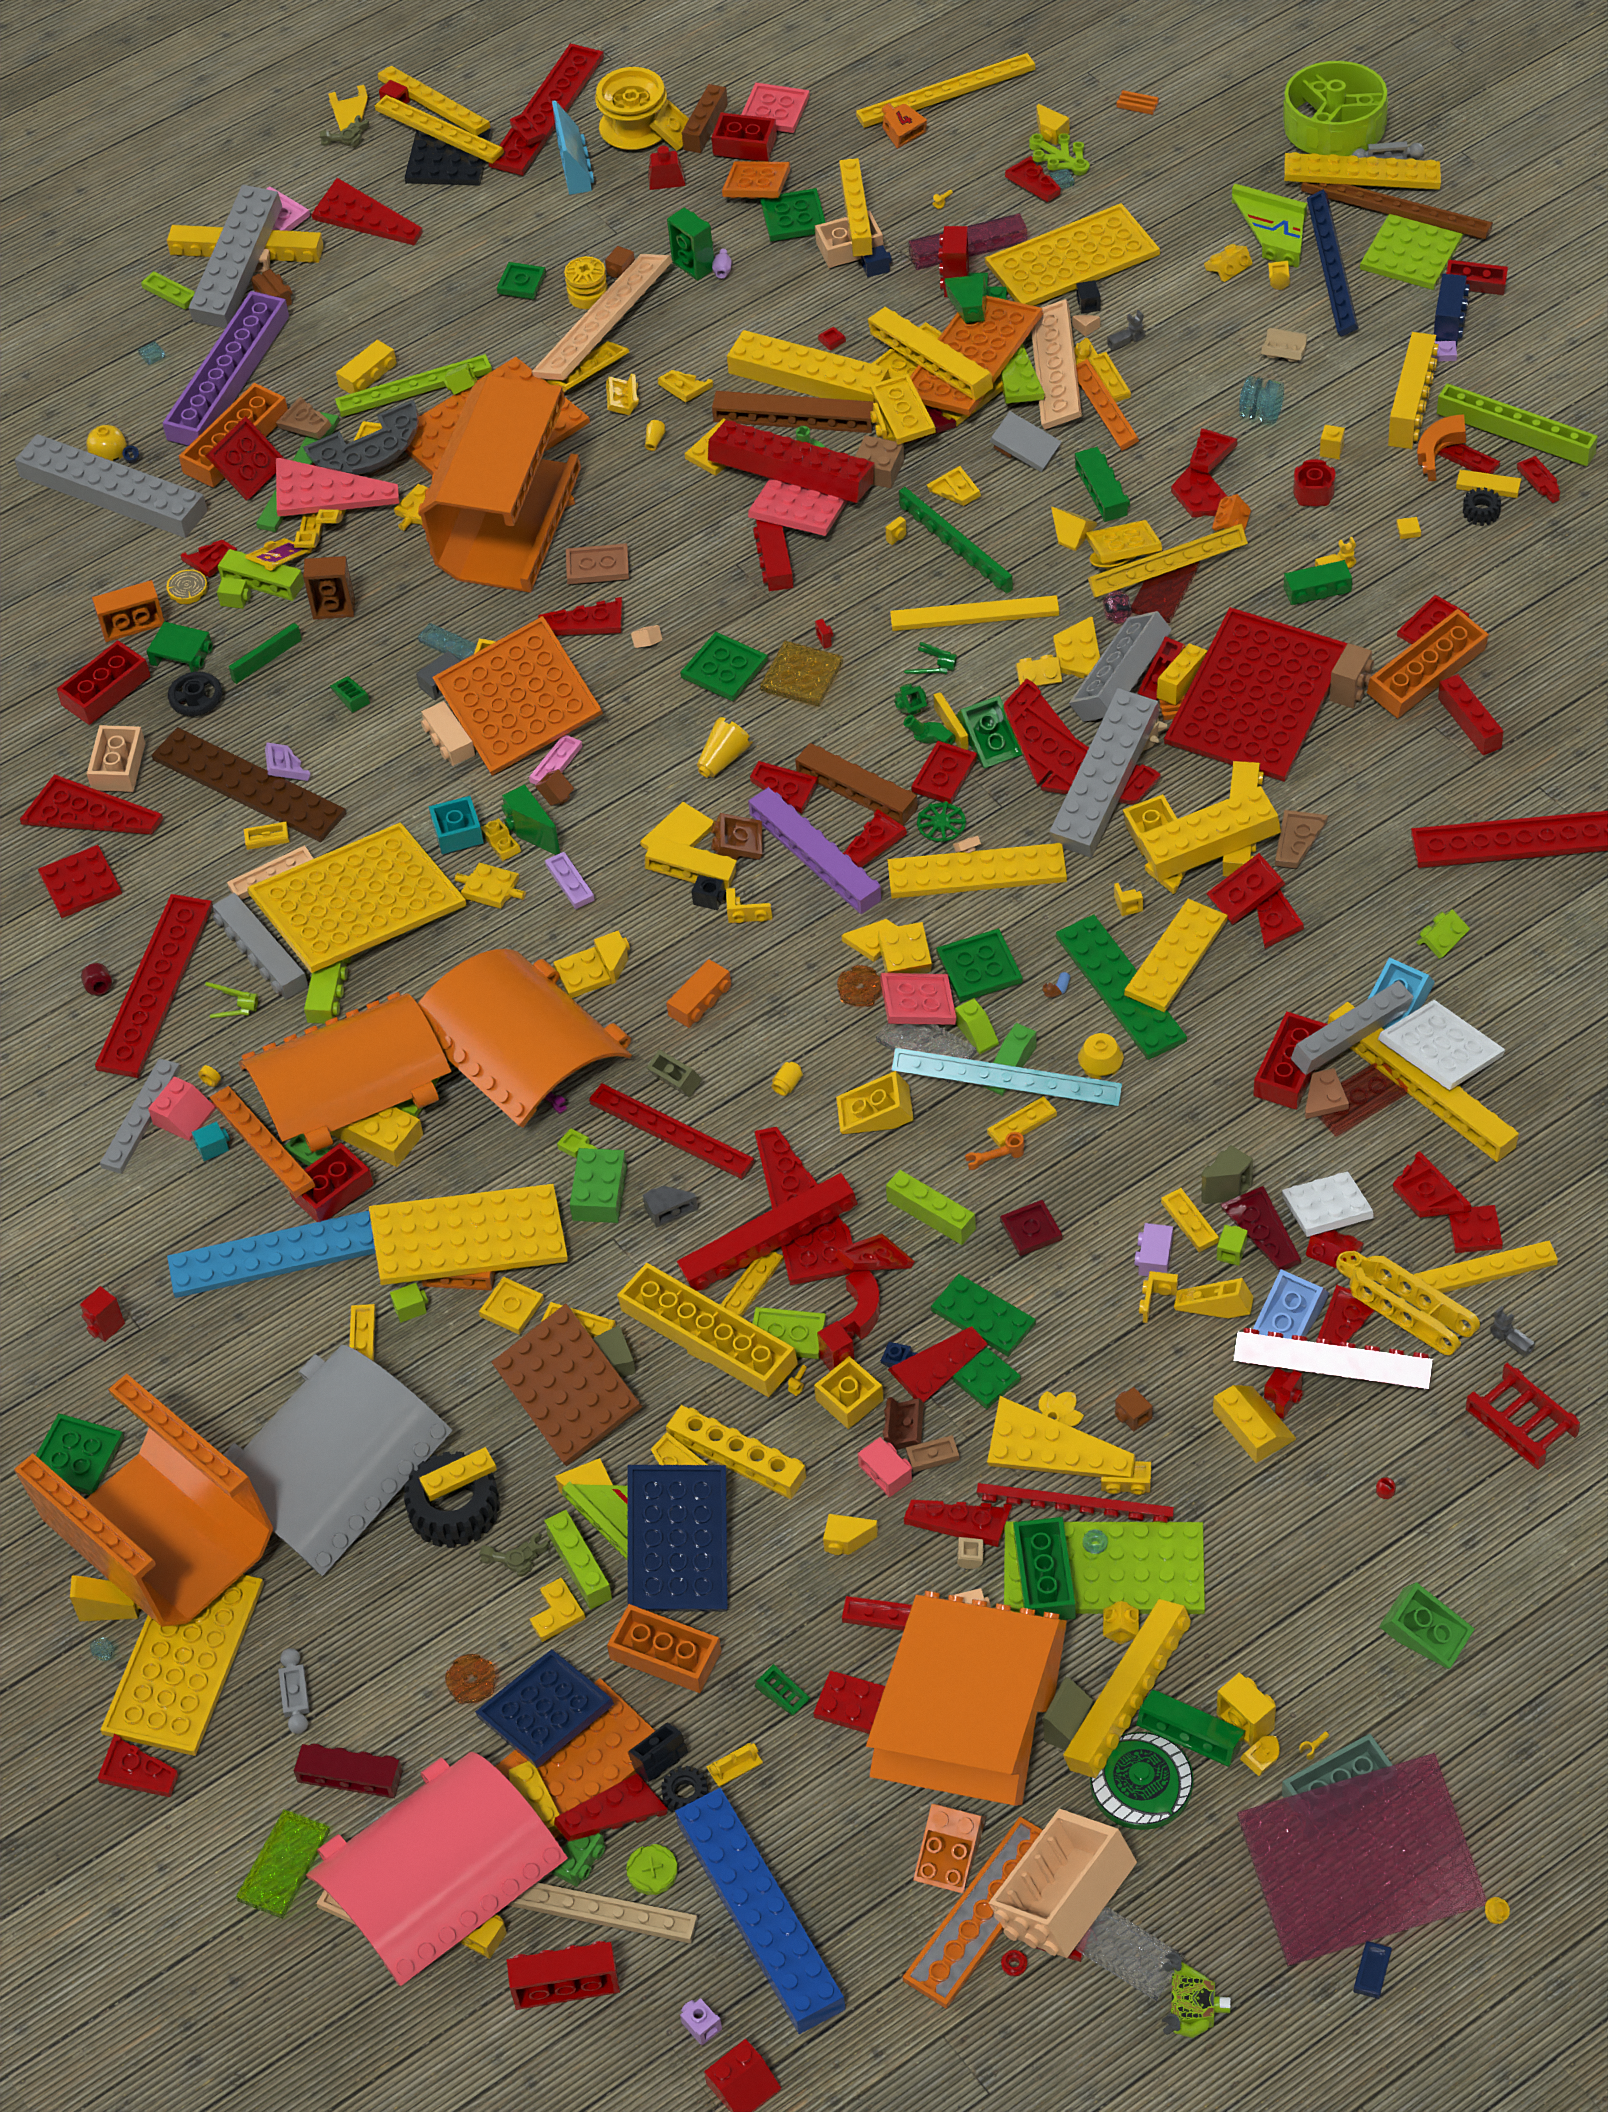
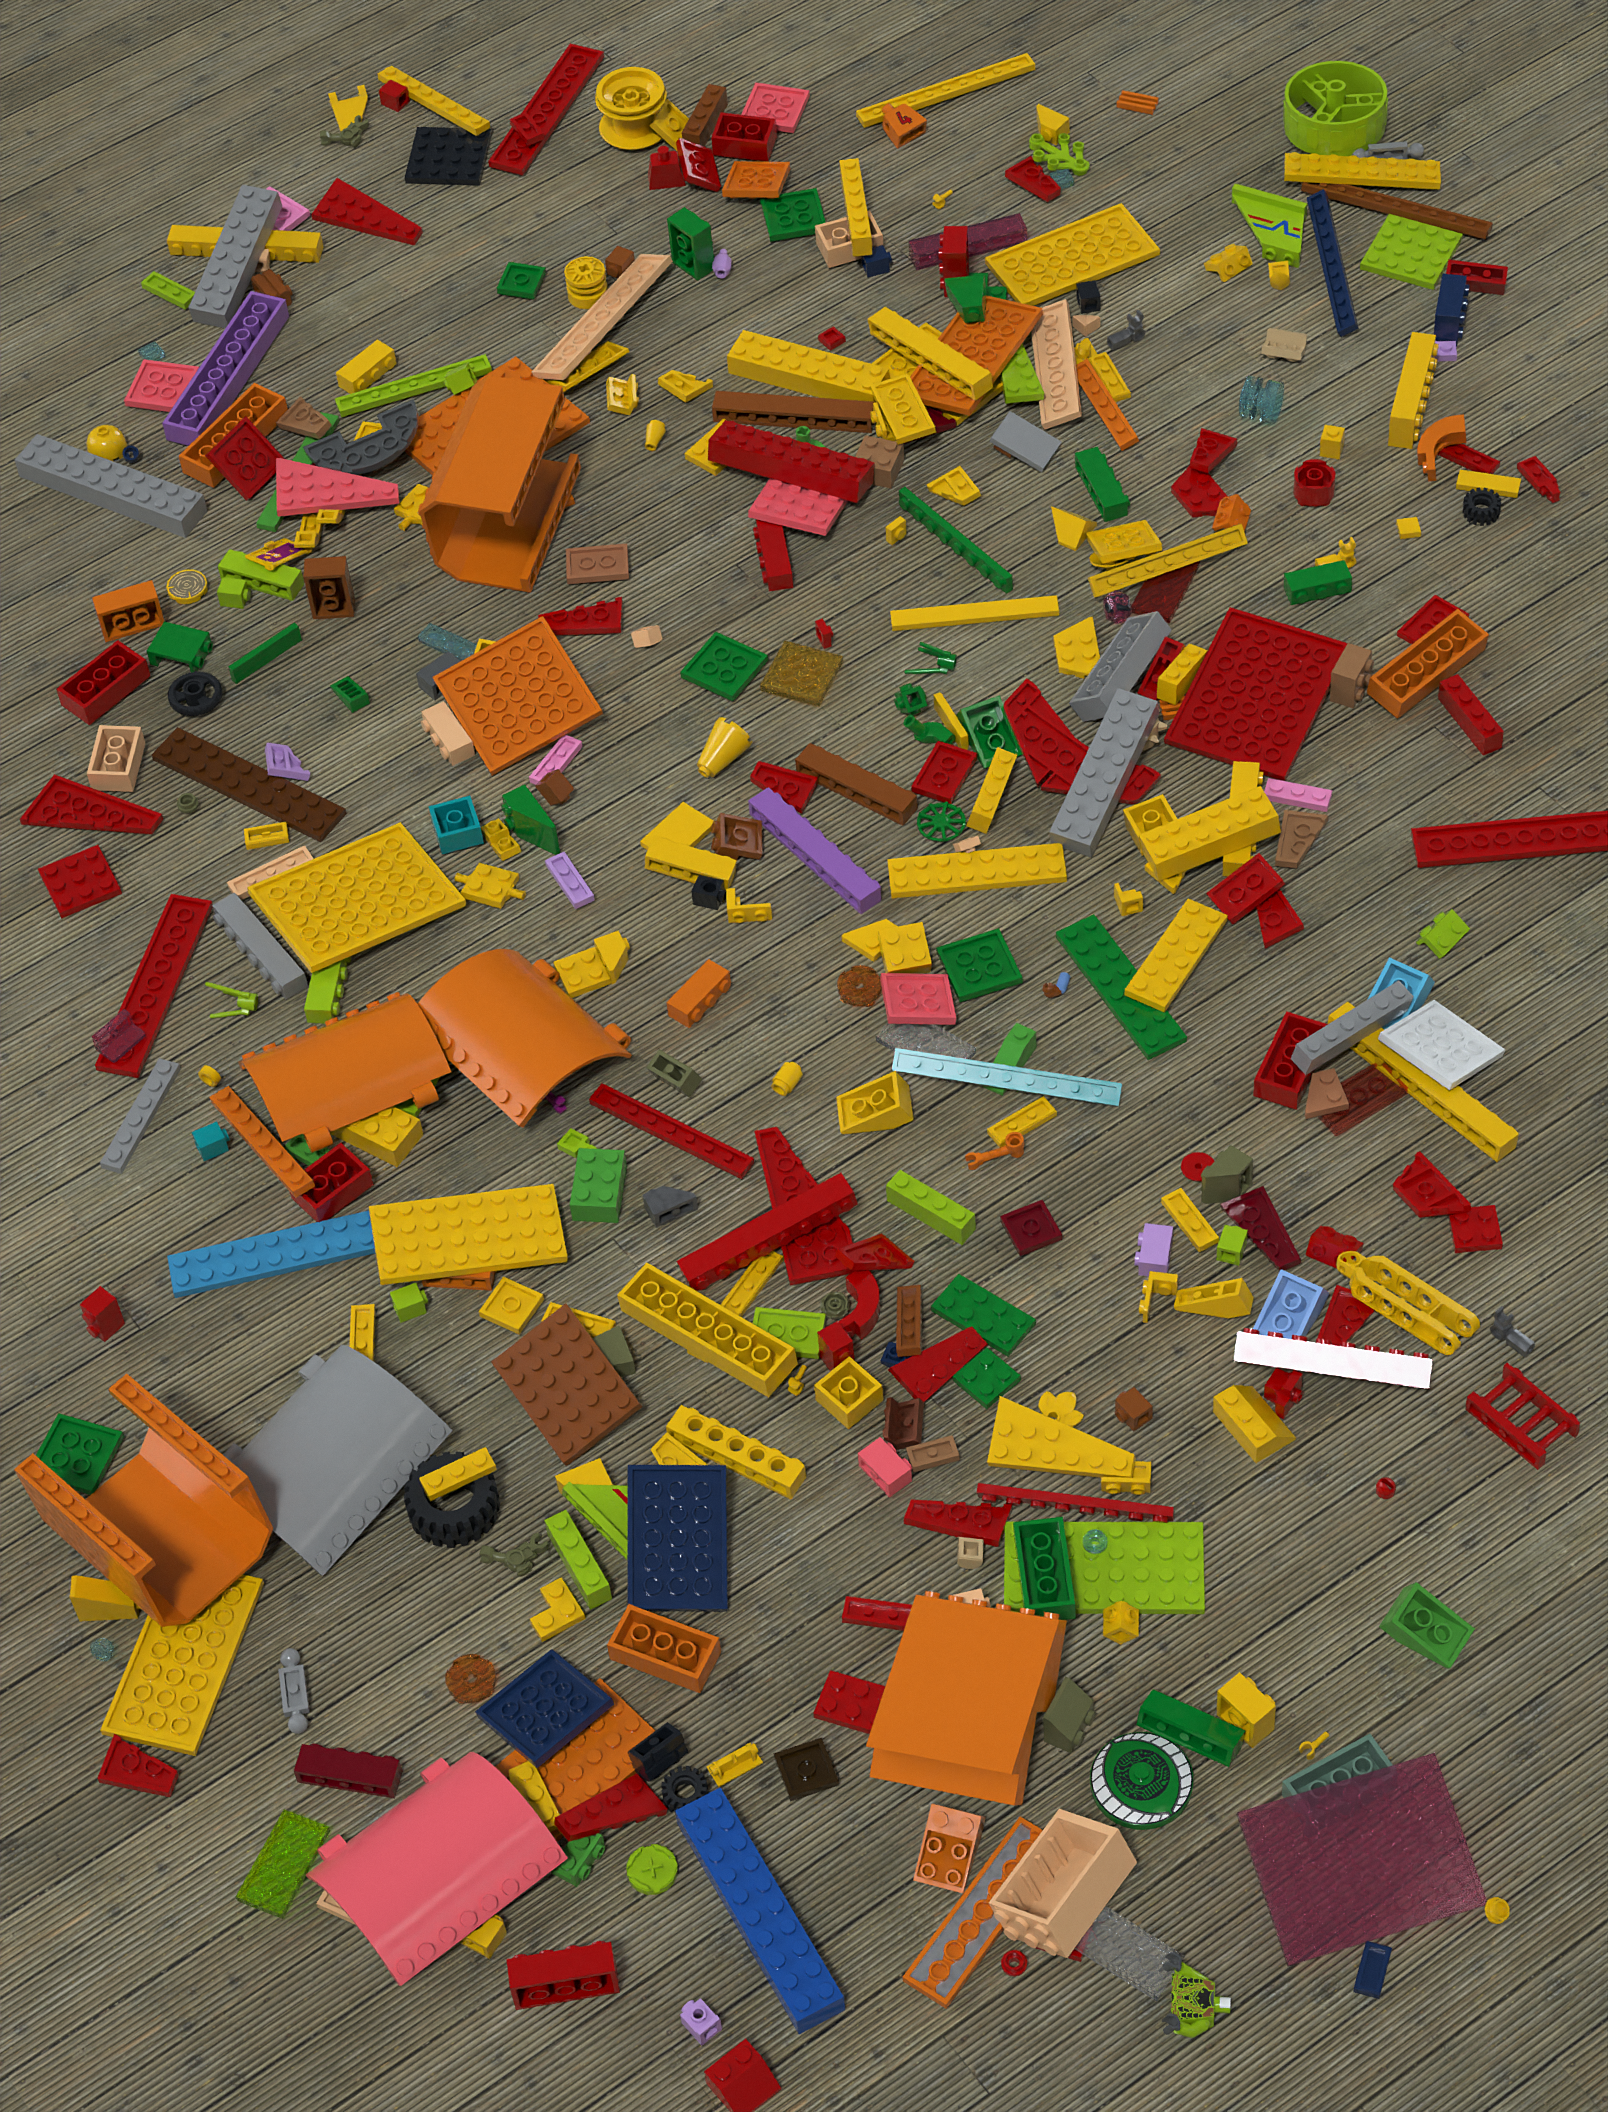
dark red head [81,963,112,996] -> none
coral slope [148,1076,216,1141] -> none
red wing [180,540,237,578] -> none
yellow tile [374,95,504,164] -> none
tan plate [507,1882,698,1944] -> none
medium azure slope [552,100,594,195] -> none
green slope [754,1664,810,1716] -> none
yellow slope [823,1514,878,1555] -> none
red wing [843,809,907,867] -> none
lime slope [955,998,999,1054] -> none
yellow bracket [1015,655,1062,687] -> none
yellow brick [1063,1599,1191,1778] -> none
yellow cone [1078,1033,1124,1079] -> none
yellow plate [1240,1735,1280,1776] -> none
white plate [1282,1172,1374,1237] -> none
yellow plate [1414,1240,1558,1298] -> none
lime brick [1437,383,1598,466] -> none
none -> clear pink panel [92,1009,146,1063]
none -> coral plate [124,359,199,412]
none -> olive plate [177,793,199,813]
none -> red plate [676,138,721,192]
none -> dark brown plate [773,1737,839,1802]
none -> olive plate [820,1292,850,1319]
none -> dark orange plate [896,1285,922,1357]
none -> yellow brick [966,747,1017,834]
none -> red piece [1181,1152,1215,1181]
none -> bright pink plate [1264,778,1332,812]

